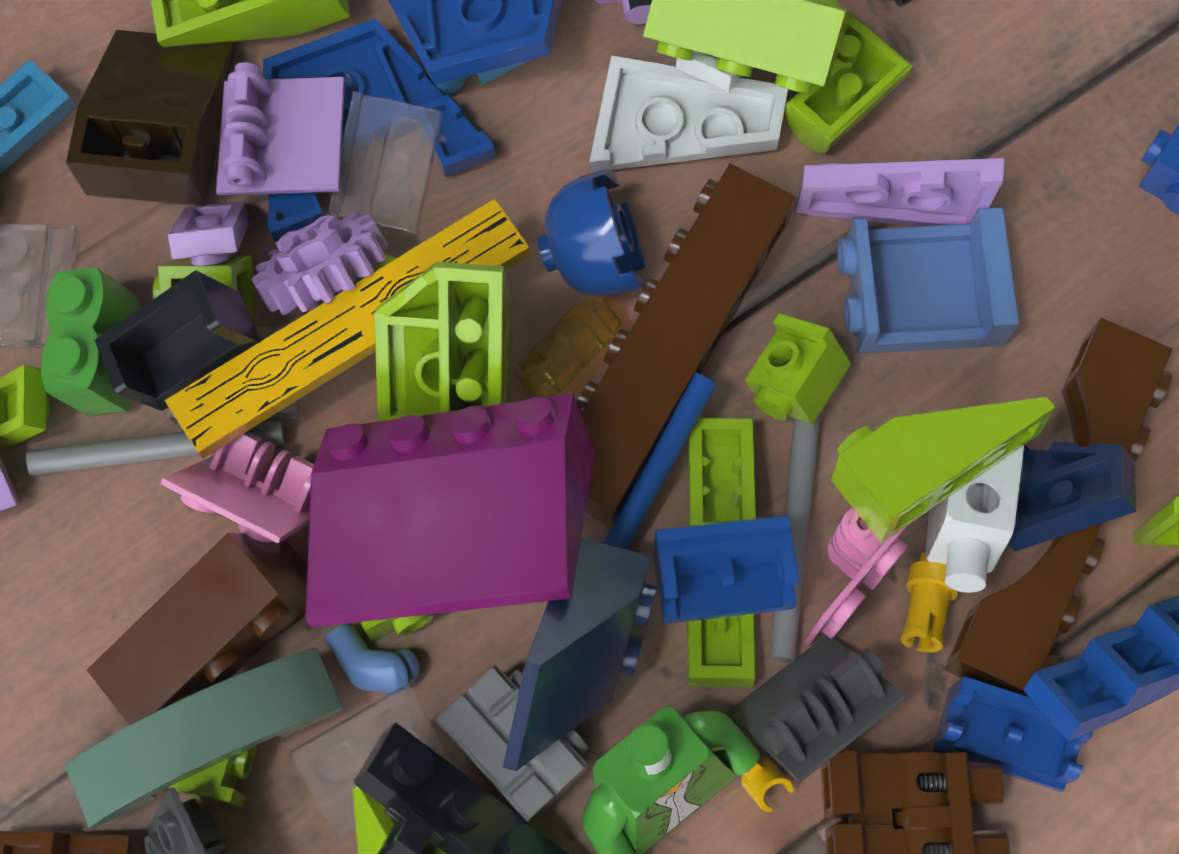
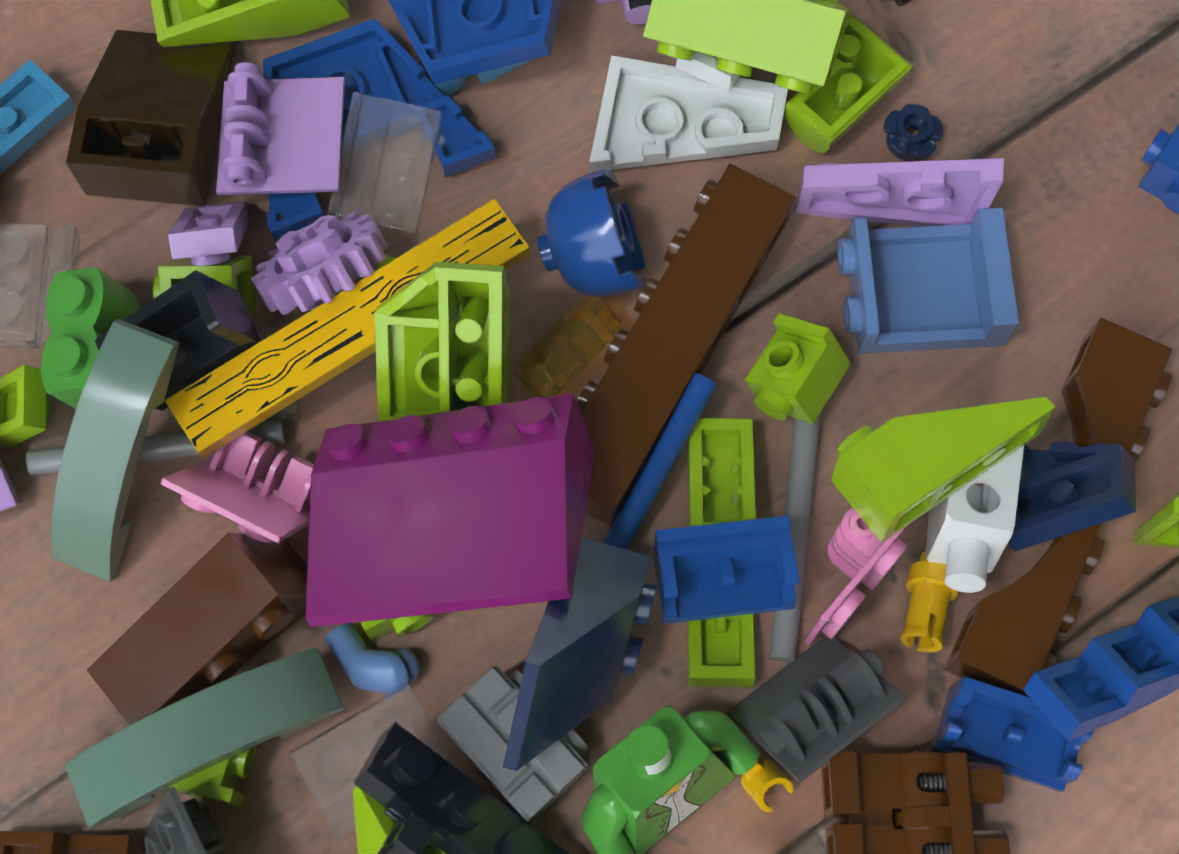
none -> sand green slope [51,319,180,582]
none -> dark blue plate [883,104,943,162]

